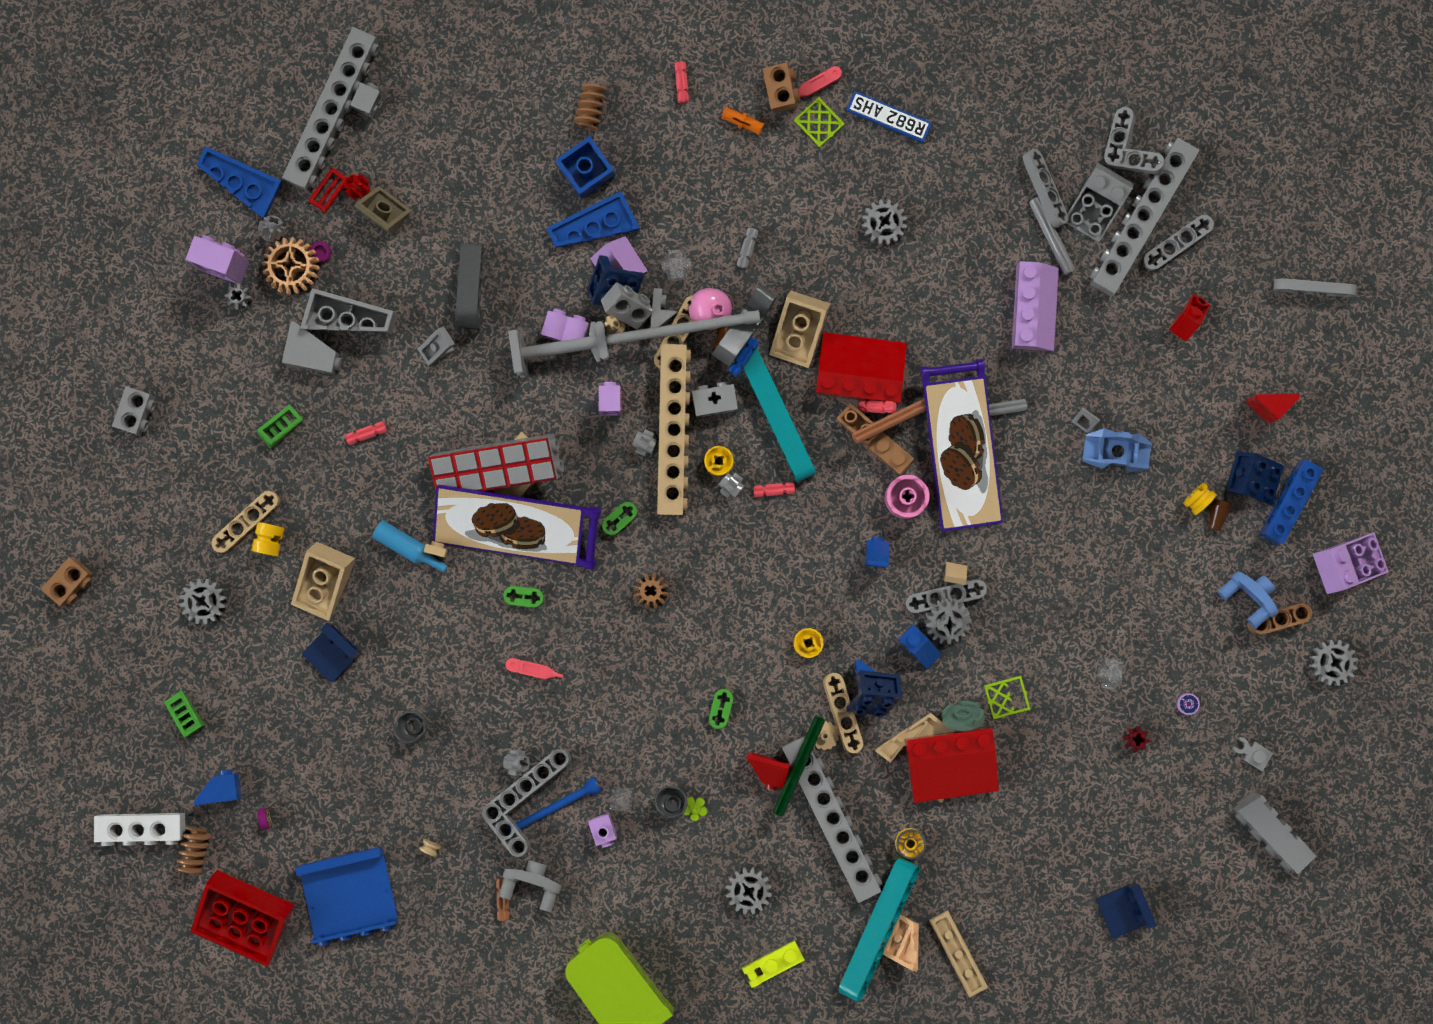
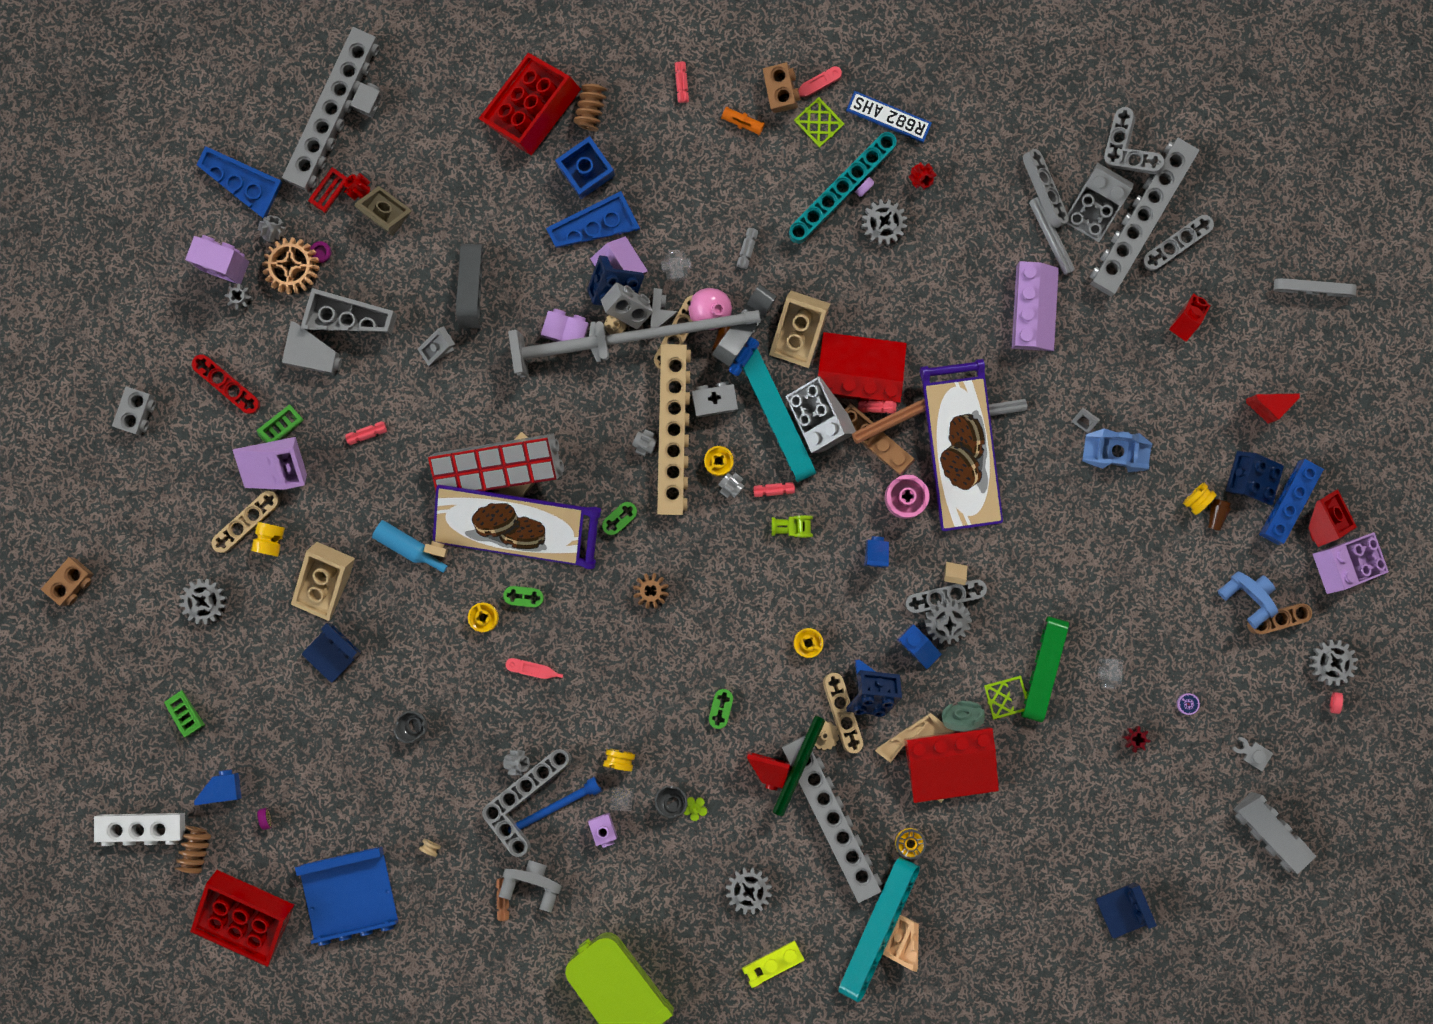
lavender brick [599,382,623,416] -> none
tan tile [929,910,988,998] -> none
none -> red beam [192,354,260,414]
none -> lavender slope [233,437,307,490]
none -> yellow wheel [468,603,499,632]
none -> red slope [478,53,581,156]
none -> yellow wheel [603,749,635,771]
none -> lime connector [772,515,813,538]
none -> light grey slope [786,376,856,453]
none -> teal beam [789,132,897,244]
none -> lavender tile [855,177,874,197]
none -> red gear [908,162,937,190]
none -> green beam [1021,616,1069,723]
none -> red slope [1308,489,1357,547]
none -> coral tile [1330,692,1343,714]

